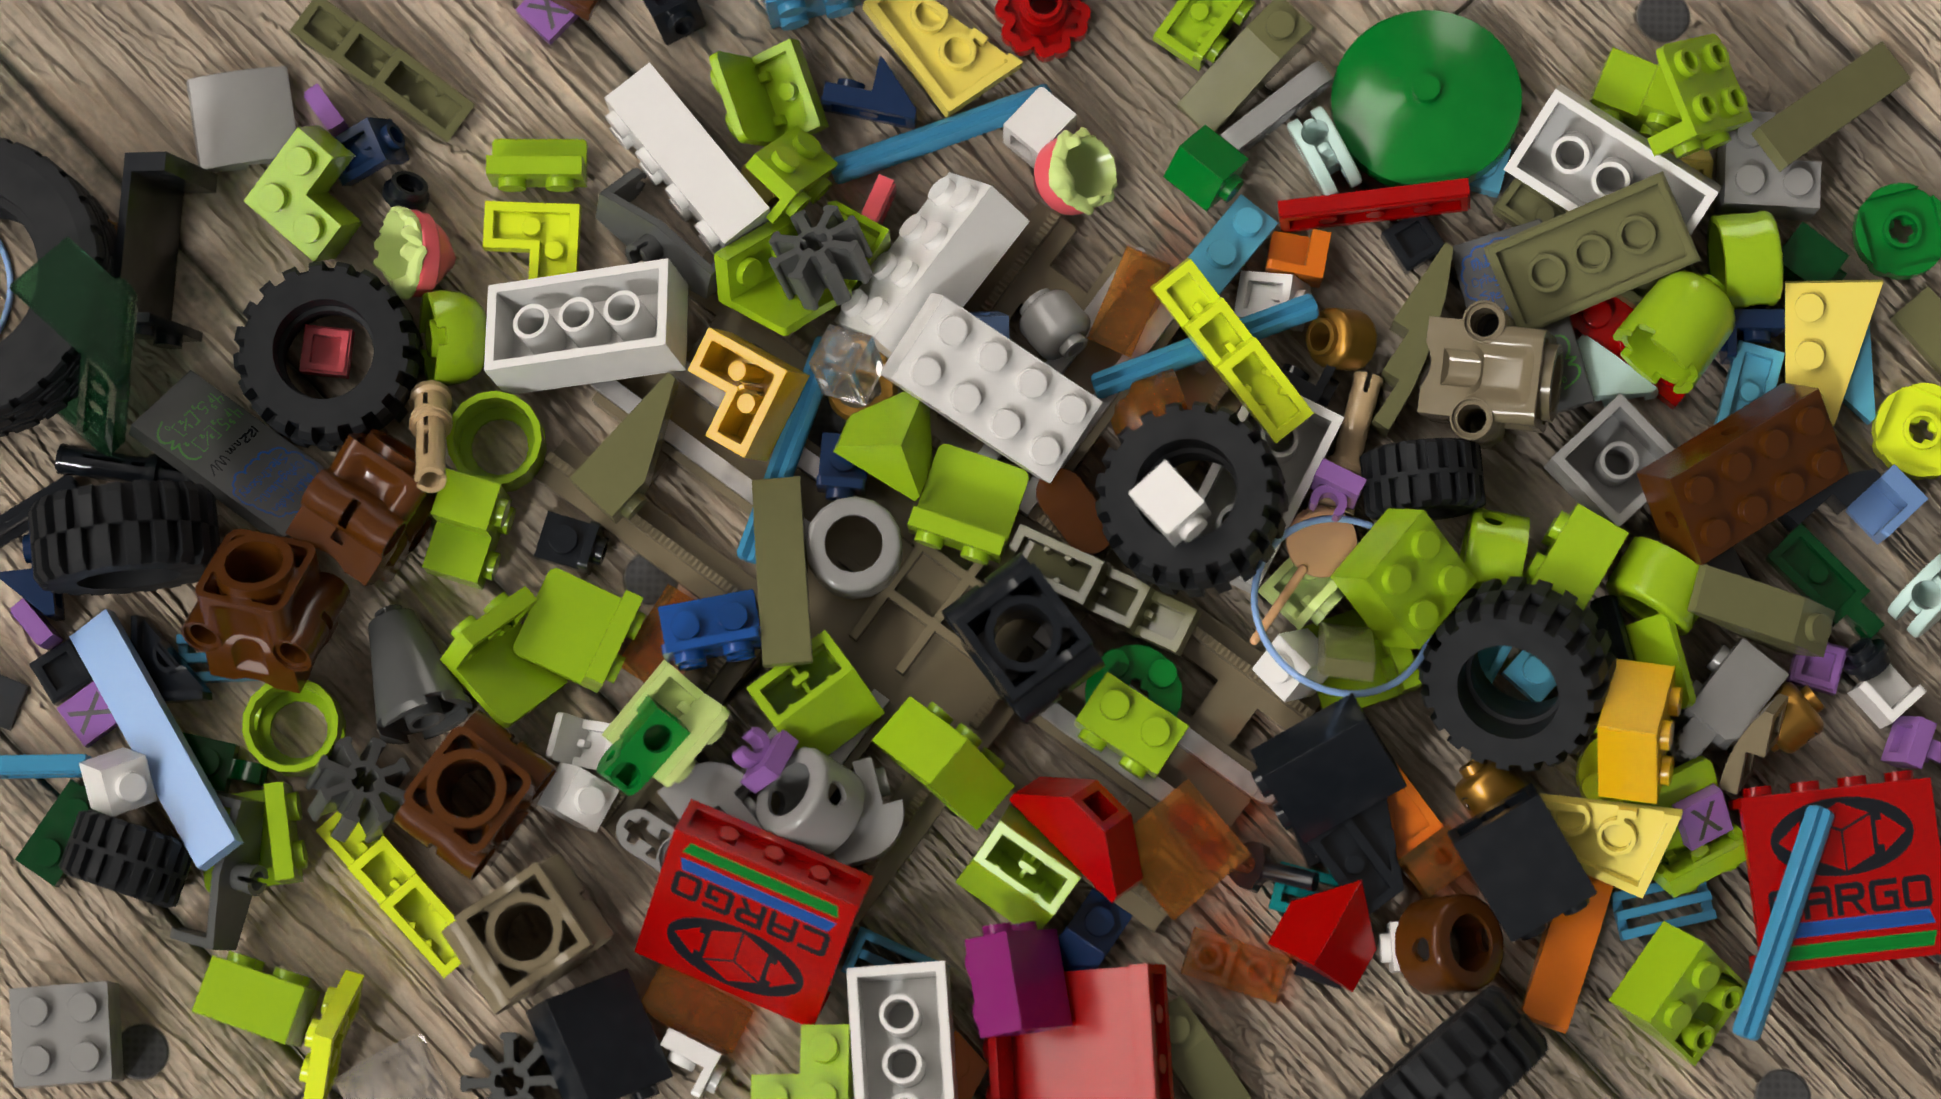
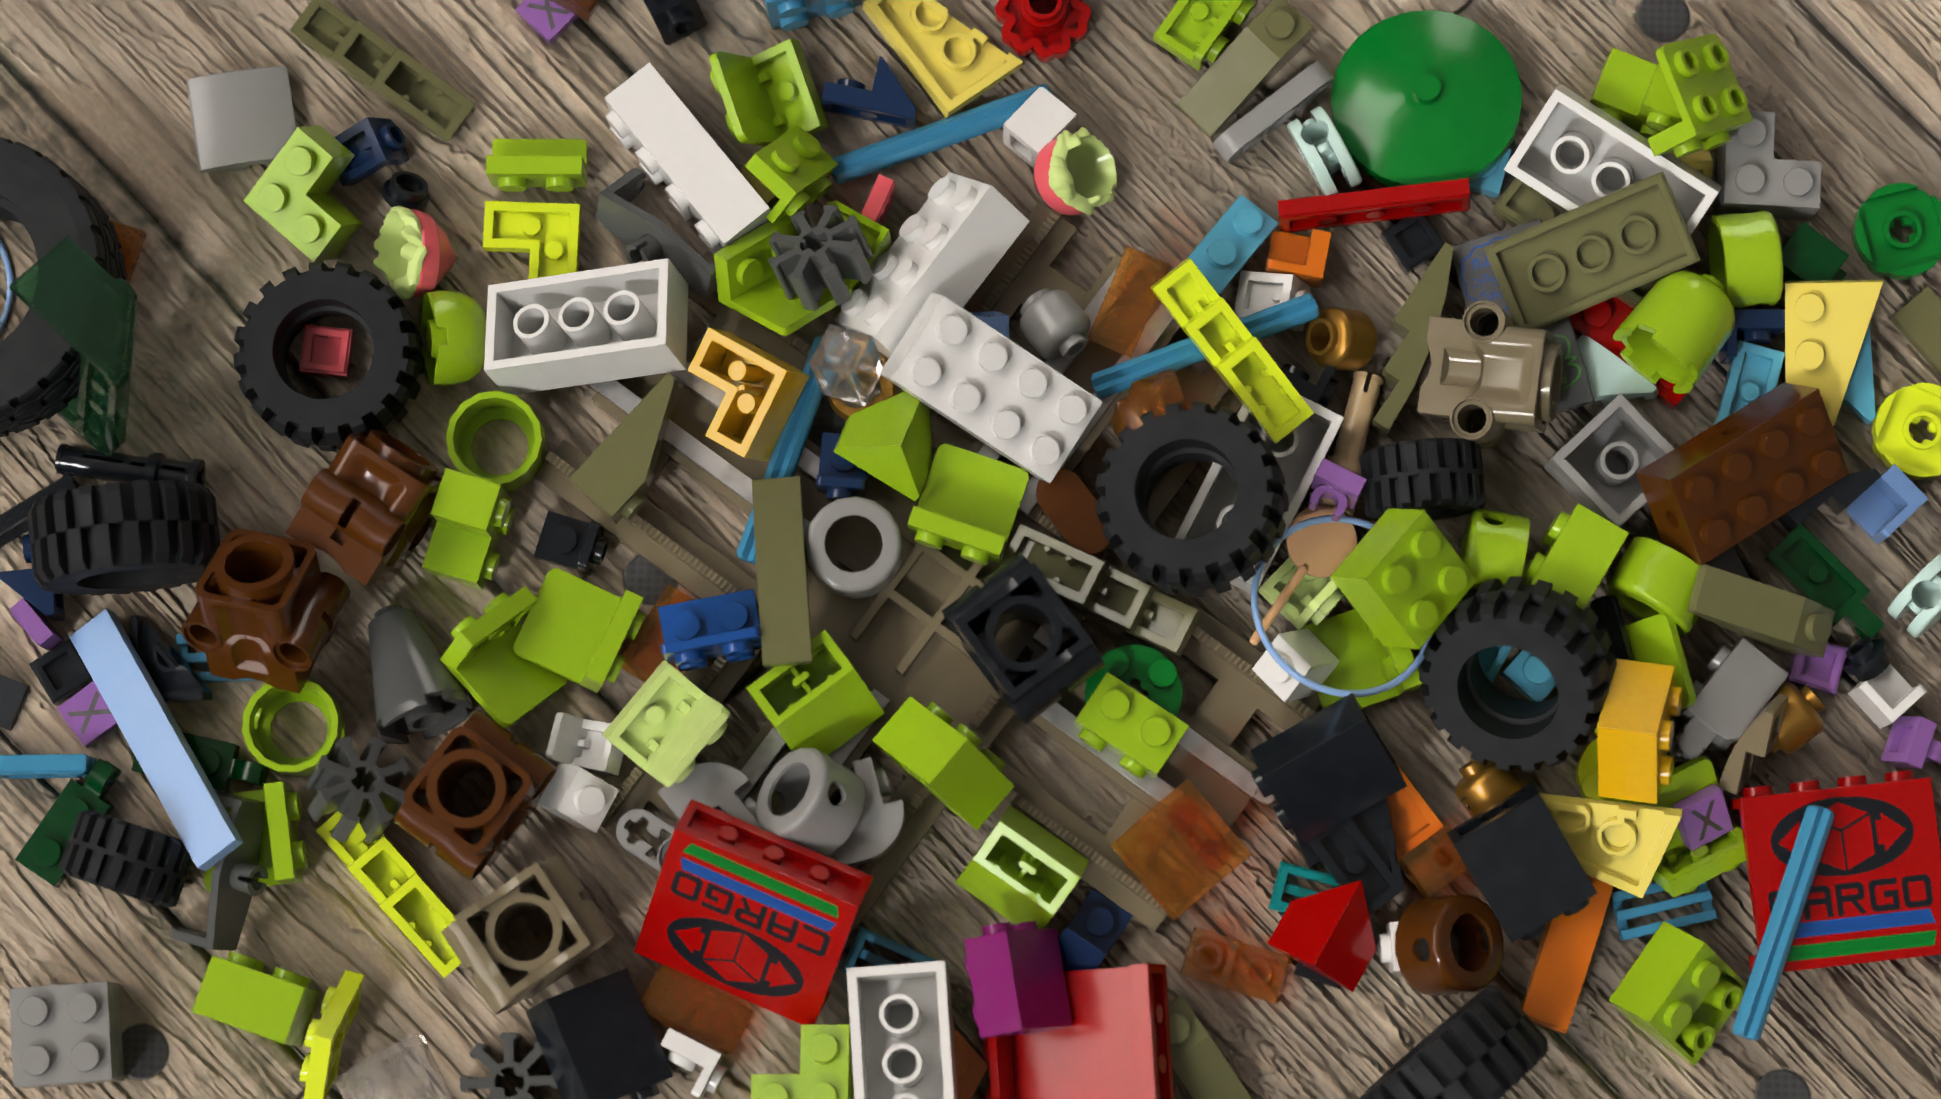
white brick [79,747,157,817] -> none
black panel [108,151,218,349] -> none
dark grey tile [129,370,324,538] -> none
medium lavender tile [304,83,349,137] -> none
tan pin [409,380,453,493] -> none
green leg [597,695,690,796] -> none
medium lavender tile [732,727,799,794] -> none
red slope [1009,776,1143,903] -> none
white brick [1128,460,1211,547] -> none
green brick [1163,124,1249,212] -> none
black bar [1228,841,1320,893] -> none
olive slope [1317,622,1375,682] -> none
olive tile [1751,41,1911,172] -> none

